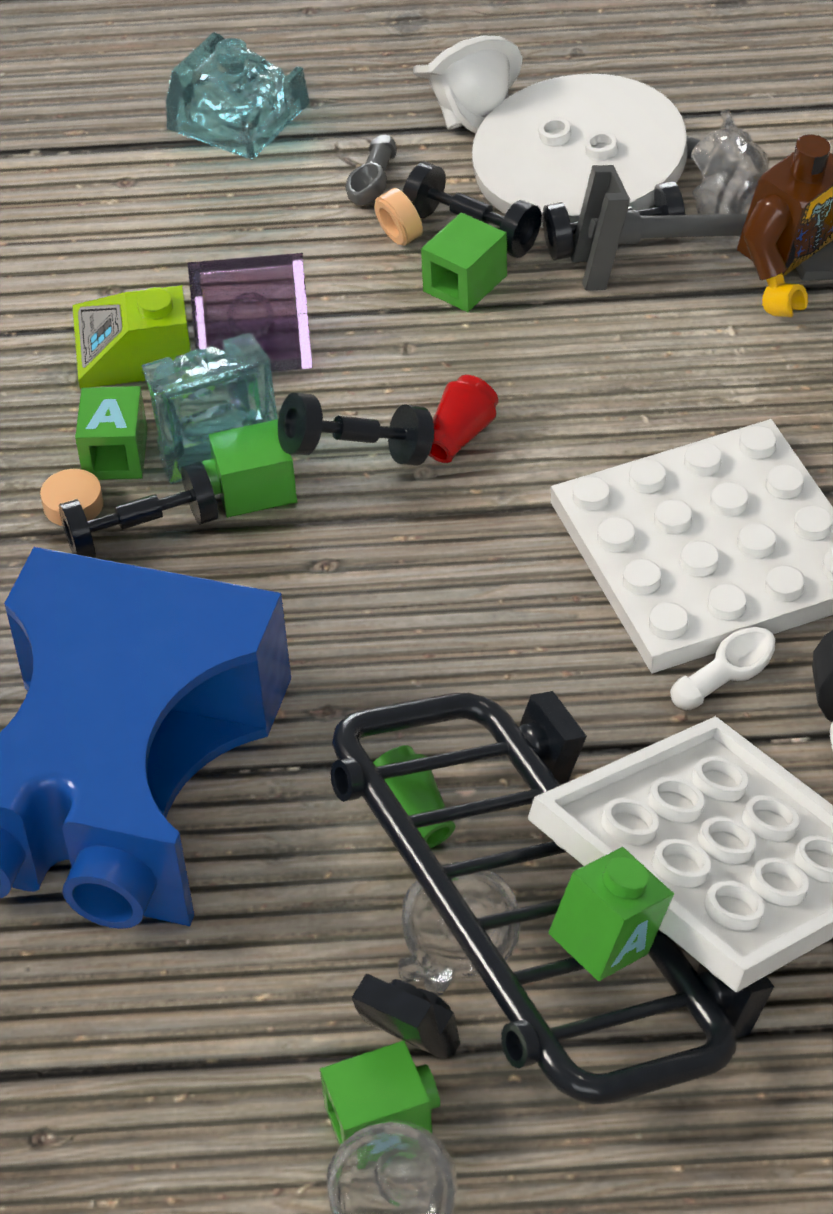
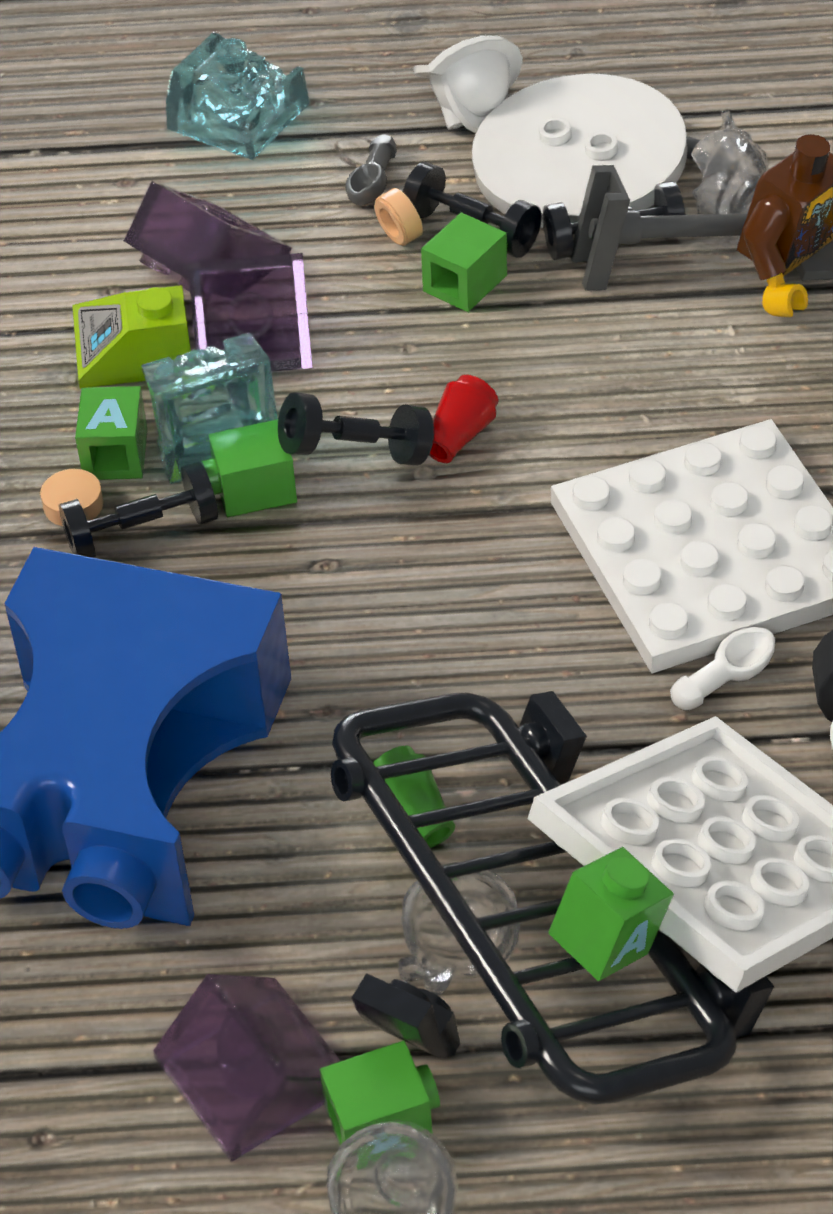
none -> clear purple slope [124,181,292,299]
none -> clear purple slope [153,974,341,1162]

